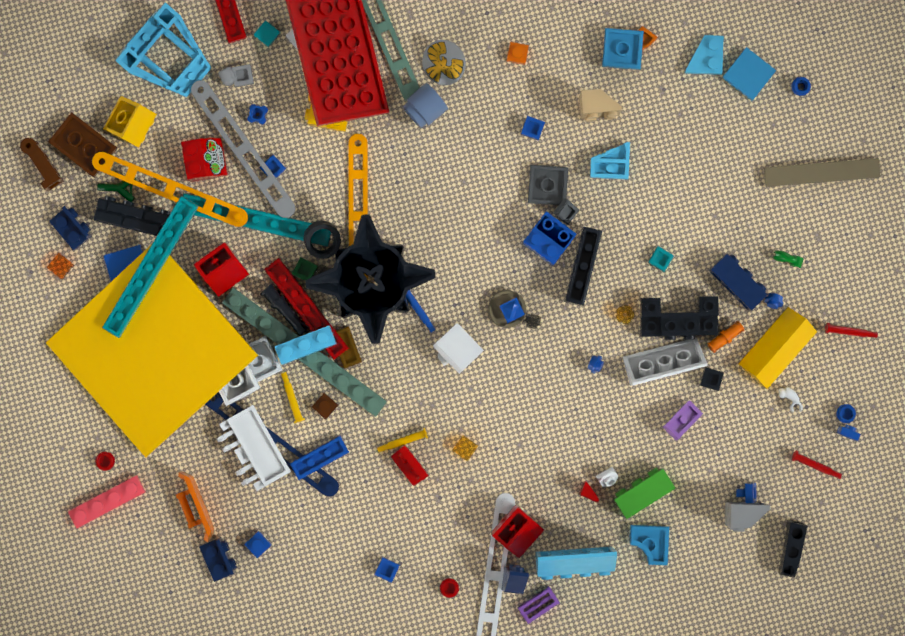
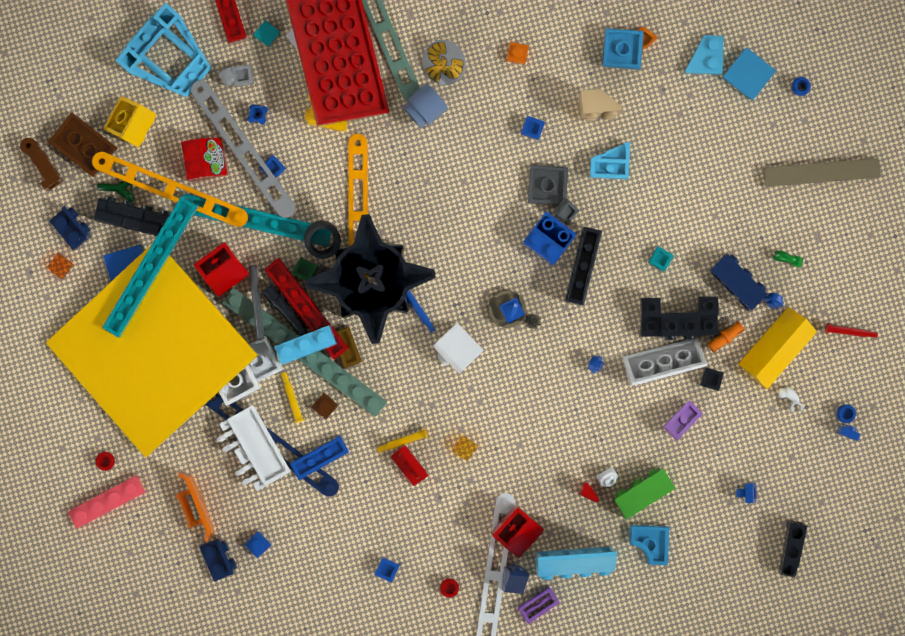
clear yellow plate [616,305,635,324] -> none
light grey slope [725,502,770,532] -> none
red piece [791,450,842,479] -> none
none -> dark grey bar [249,265,264,340]

